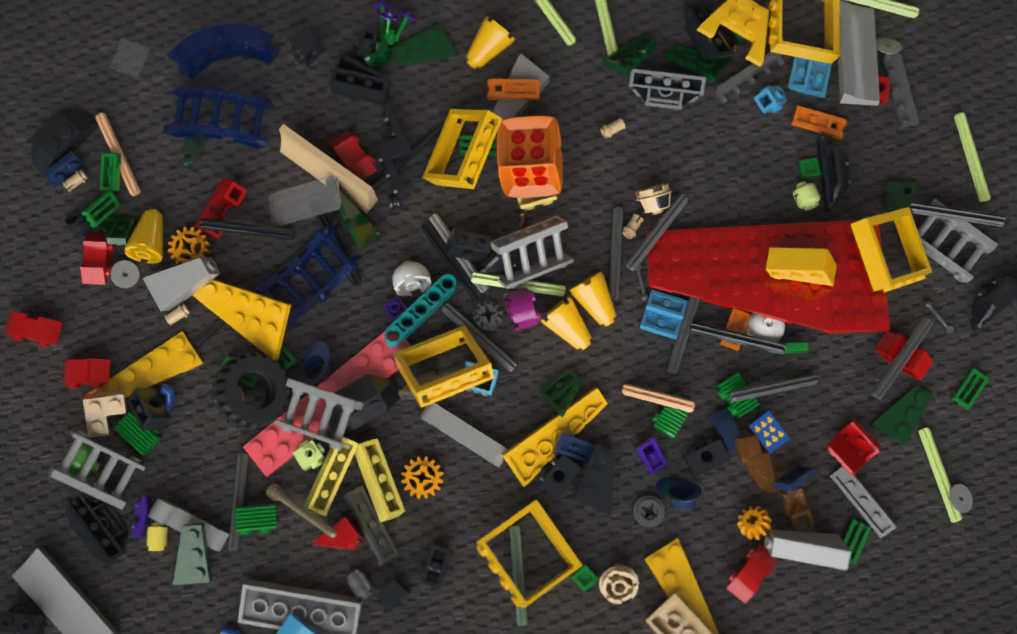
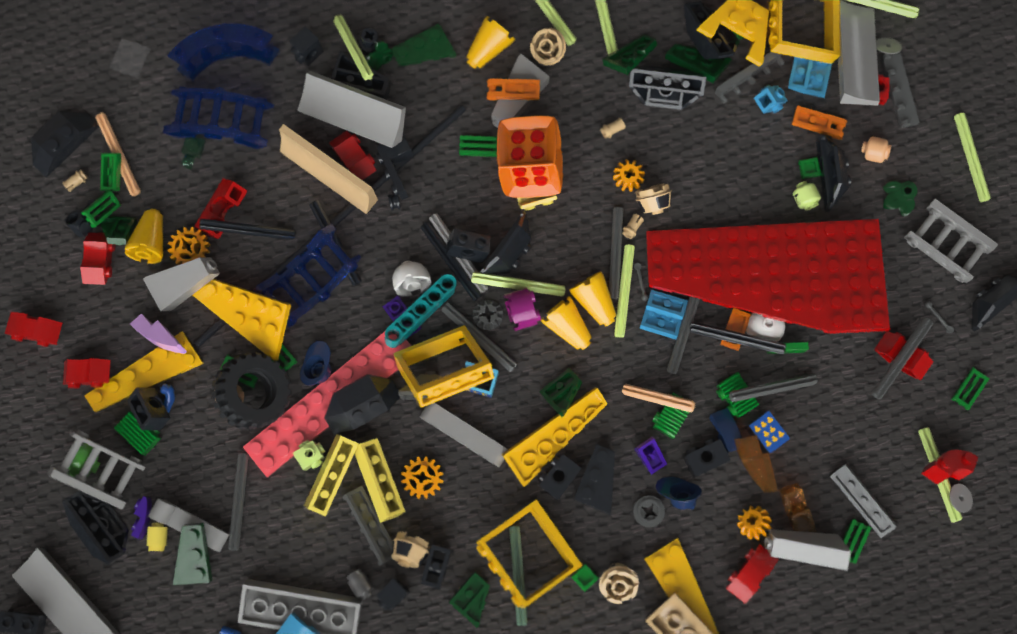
dark blue plate [42,151,84,188] -> none
tan brick [83,389,127,438] -> none
light grey piece [110,260,140,288] -> none
tan pin [164,304,190,326] -> none
green brick [233,504,277,535] -> none
dark tan piece [266,483,337,537] -> none
clear piece [269,175,341,227] -> none
light grey fence [274,378,363,450] -> none
red slope [313,517,364,550] -> none
dark green wedge [326,179,381,251] -> none
plant [373,0,417,46] -> none
yellow window [422,109,502,189] -> none
light grey fence [490,215,574,289] -> none
dark blue plate [553,431,596,463] -> none
dark grey axle [626,194,688,271] -> none
yellow wedge [766,248,837,286] -> none
dark blue plate [774,465,815,493] -> none
red bracket [826,419,882,475] -> none
yellow window [851,207,932,292] -> none
dark green wing [870,385,934,445] -> none
black axle [909,202,1006,227] -> none
none -> lavender slope [130,314,187,354]
none -> light grey arch [297,71,406,148]
none -> yellowish green axle [333,15,374,80]
none -> tan cone [392,532,430,568]
none -> dark green wing [448,571,490,628]
none -> tan cone [530,28,566,65]
none -> light orange gear [613,160,645,192]
none -> yellowish green axle [614,245,635,338]
none -> light nougat head [862,136,891,163]
none -> red brick [921,450,978,485]

